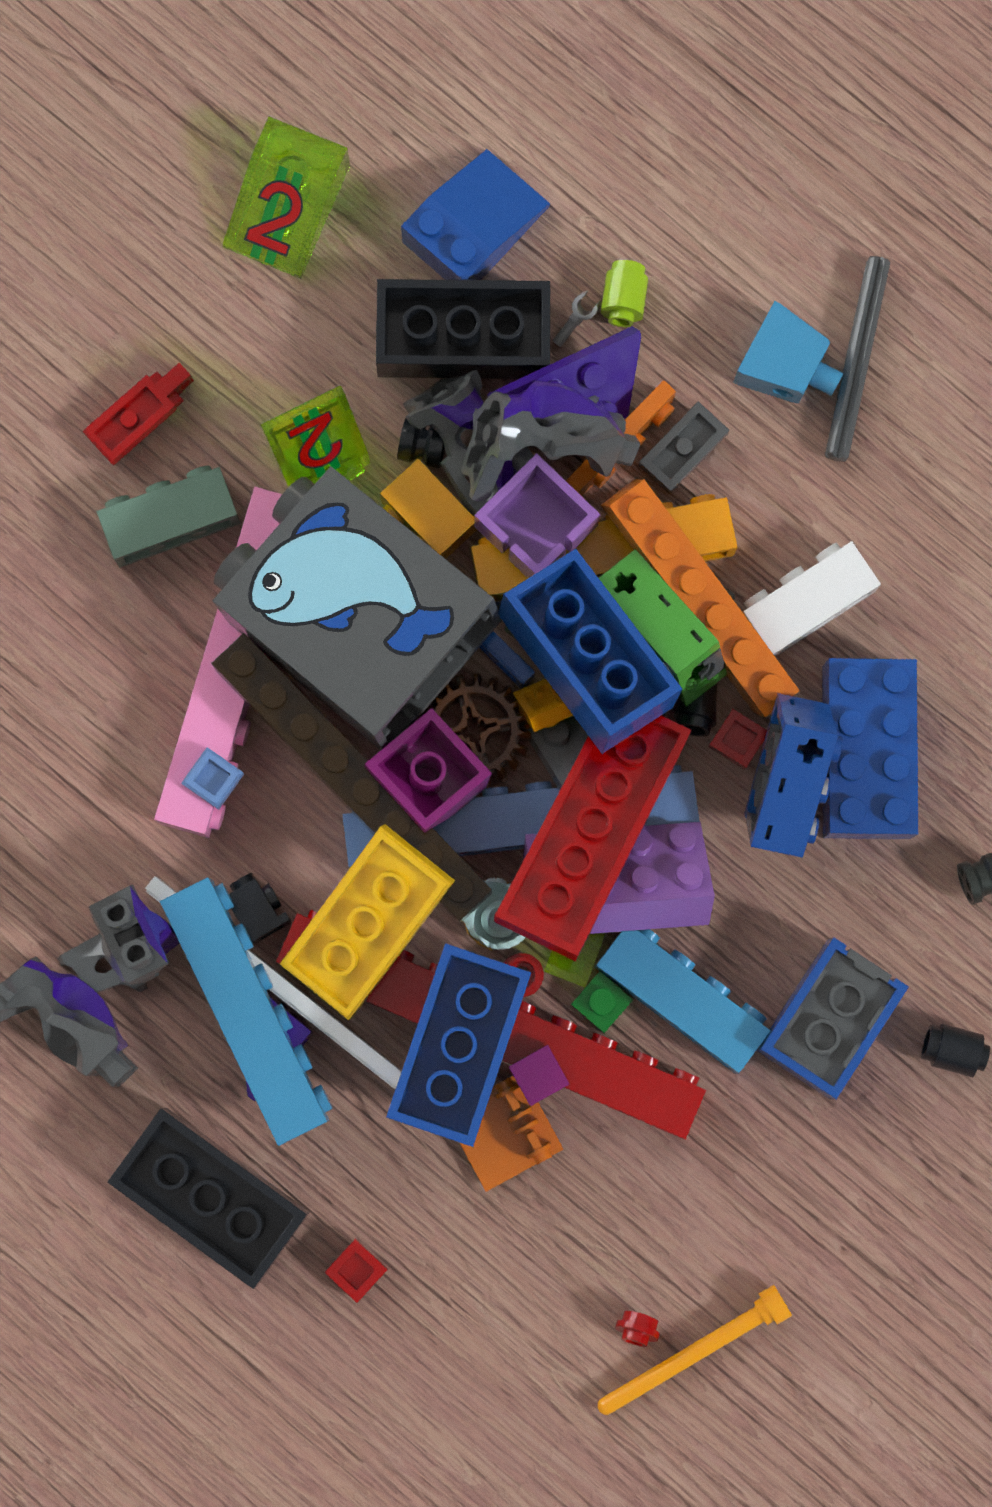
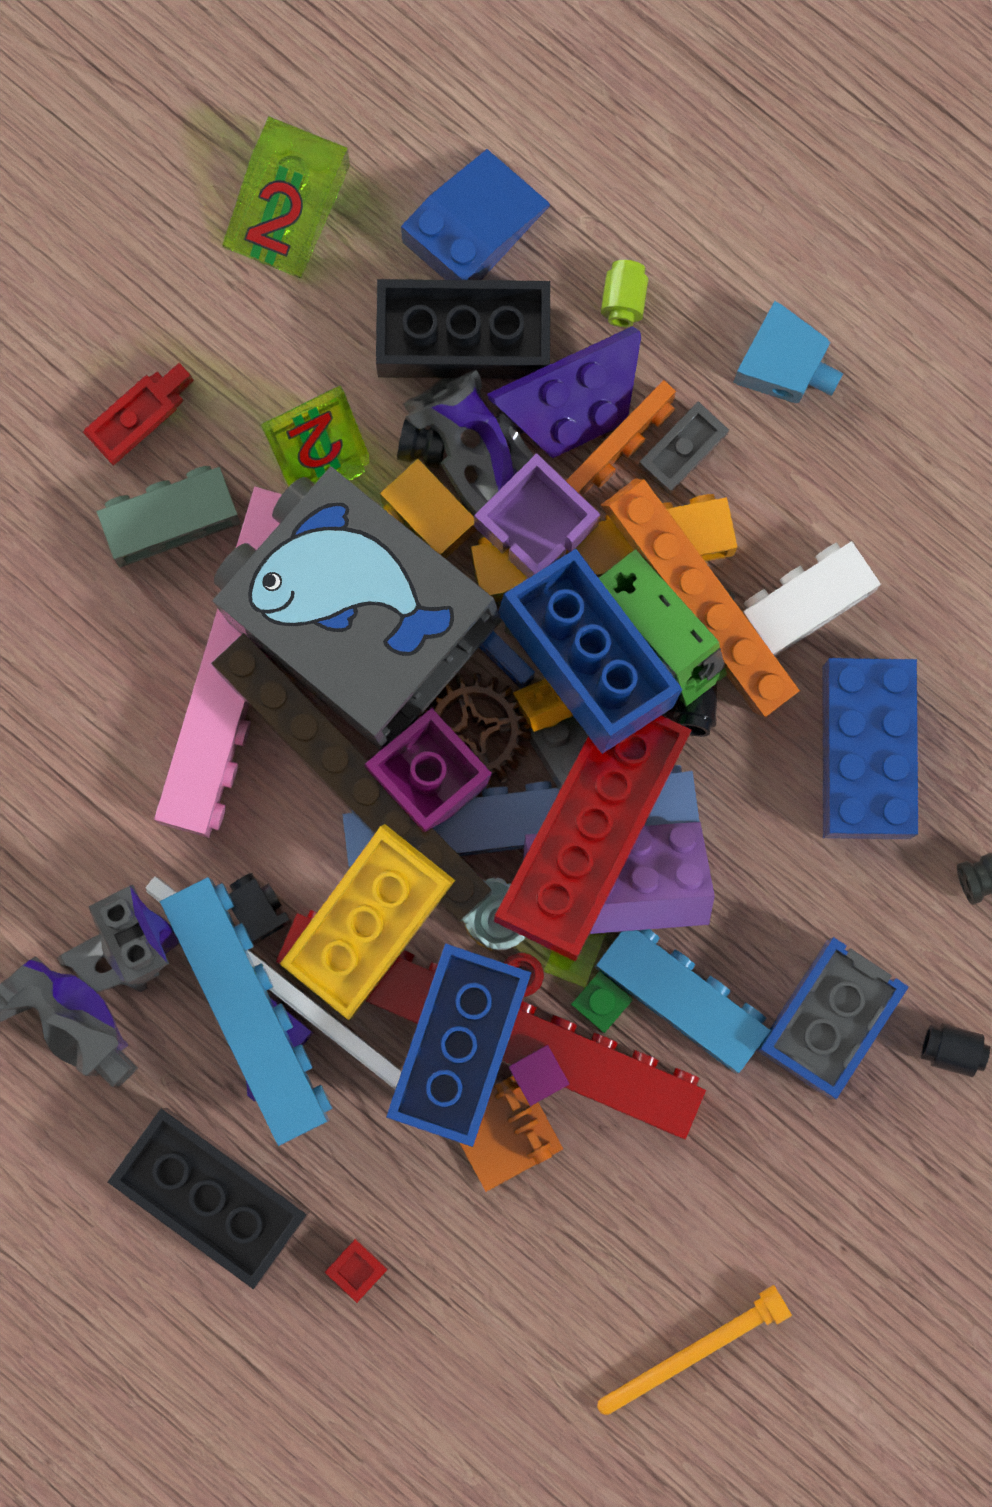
medium blue tile [181,747,244,810] -> none
dark grey hips [461,381,640,501] -> none
light grey hand [553,291,601,347] -> none
red plate [615,1311,660,1347] -> none
red plate [708,708,767,770] -> none
blue piece [744,693,843,858] -> none
dark grey axle [825,256,890,462] -> none

